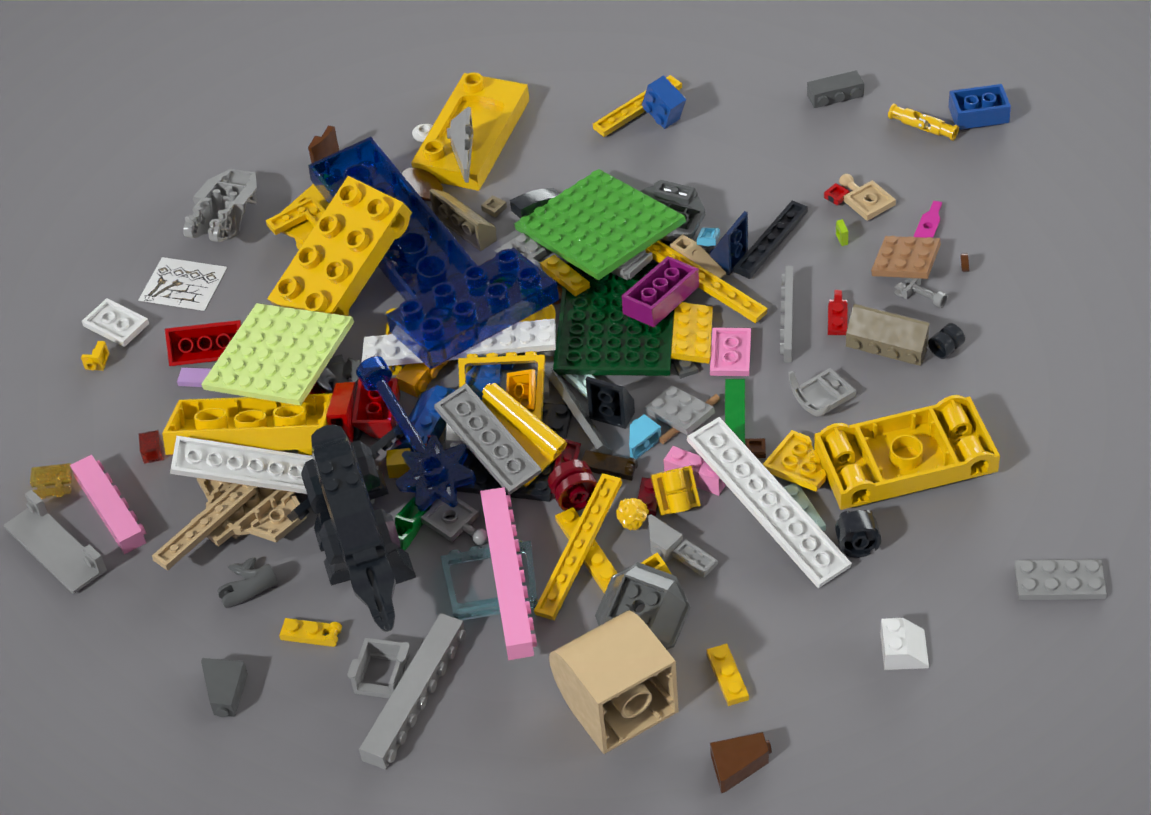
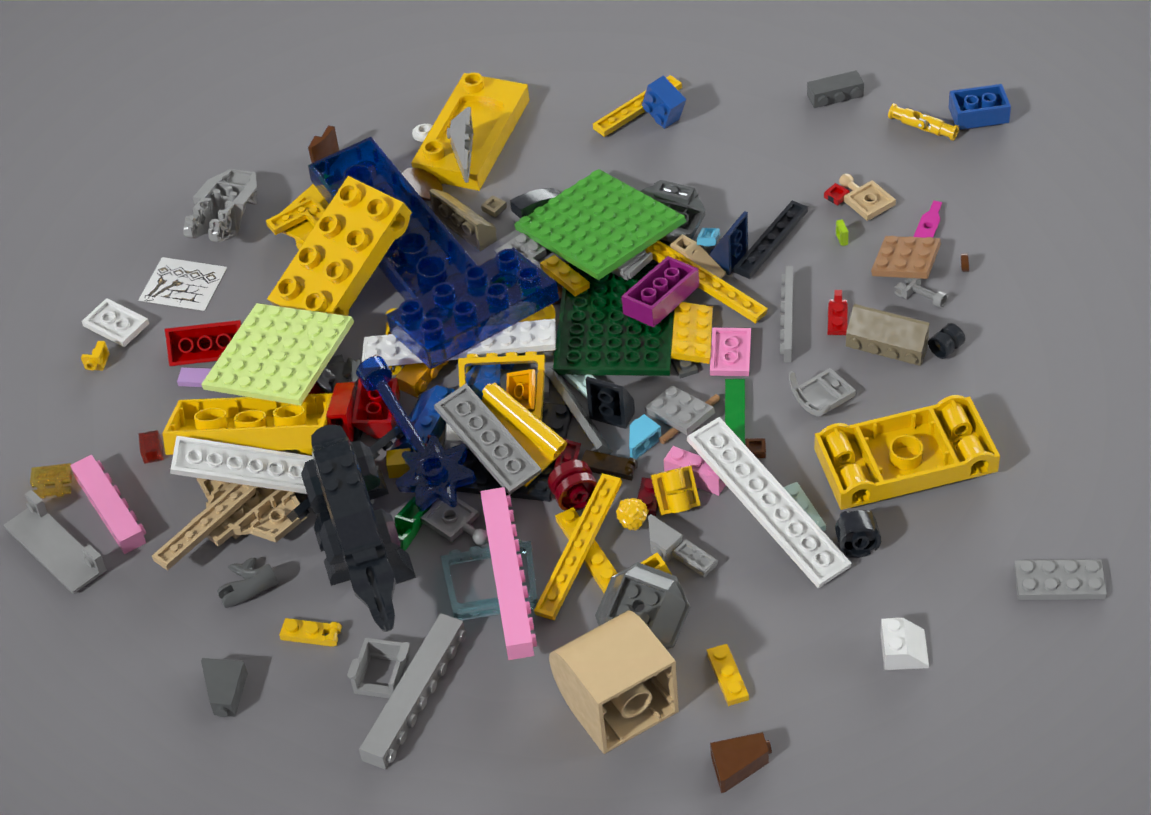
yellow plate [763,430,827,492] -> none

